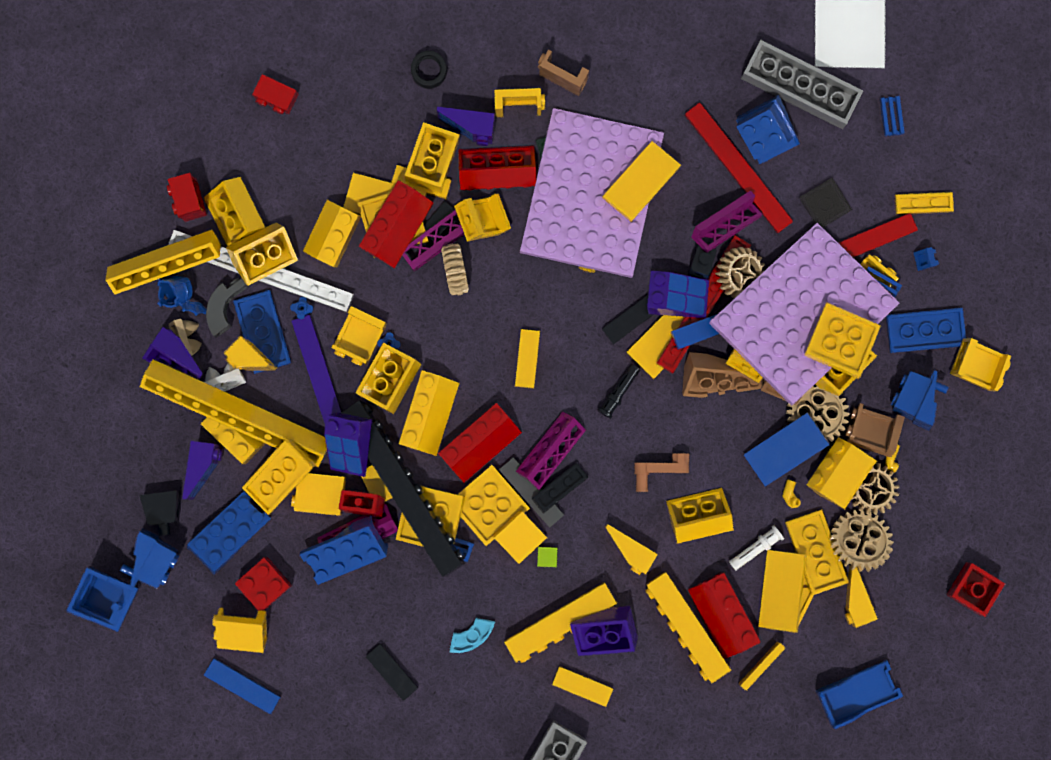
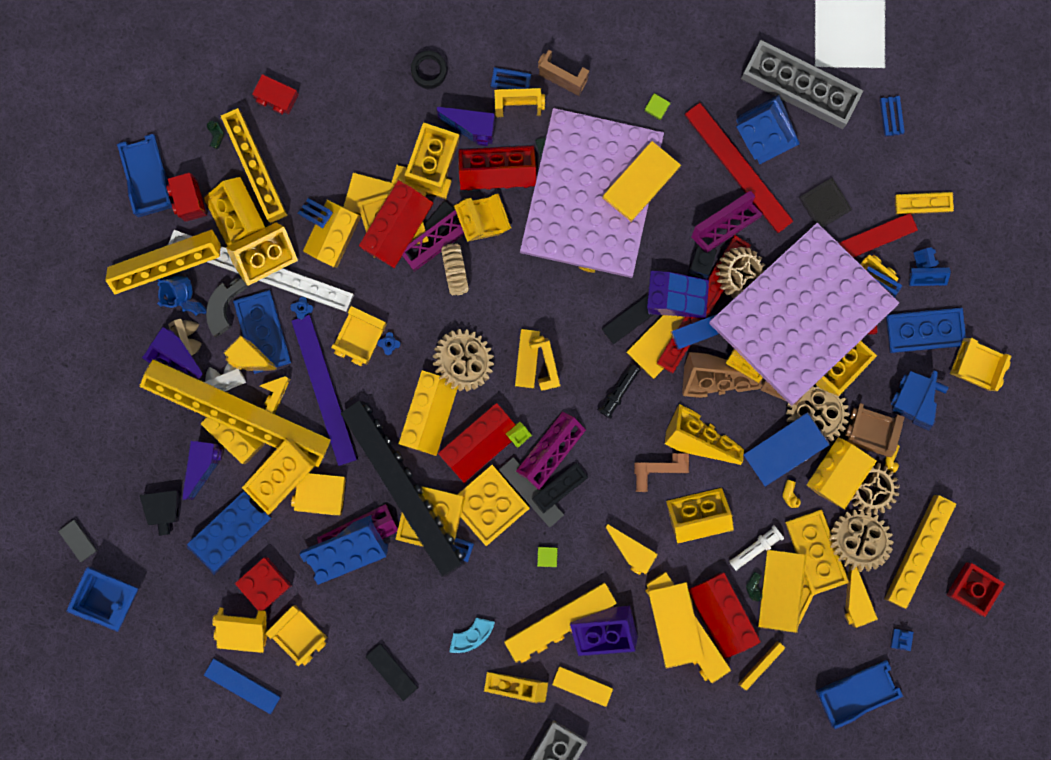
blue piece [120,528,179,588] -> none
dark purple slope [324,413,372,477] -> none
red brick [338,490,385,517] -> none
yellow slope [356,343,421,414] -> none
yellow tile [361,465,393,502] -> none
yellow tile [493,510,547,564] -> none
yellow plate [804,302,881,379] -> none
none -> dark grey tile [58,520,98,562]
none -> blue piece [117,134,174,218]
none -> clear green arm [207,120,224,150]
none -> yellow brick [221,108,288,223]
none -> yellow slope [260,376,291,414]
none -> yellow panel [265,605,328,667]
none -> blue tile [297,198,333,228]
none -> tan gear [432,329,494,391]
none -> yellow slope [484,672,548,703]
none -> blue tile [491,68,531,89]
none -> lime tile [506,422,532,448]
none -> yellow panel [529,336,560,391]
none -> lime tile [644,93,670,120]
none -> yellow tile [648,582,704,668]
none -> yellow wedge [665,404,744,465]
none -> clear green arm [746,572,763,602]
none -> yellow brick [884,495,956,609]
none -> blue tile [890,628,914,651]
none -> blue tile [908,267,951,286]

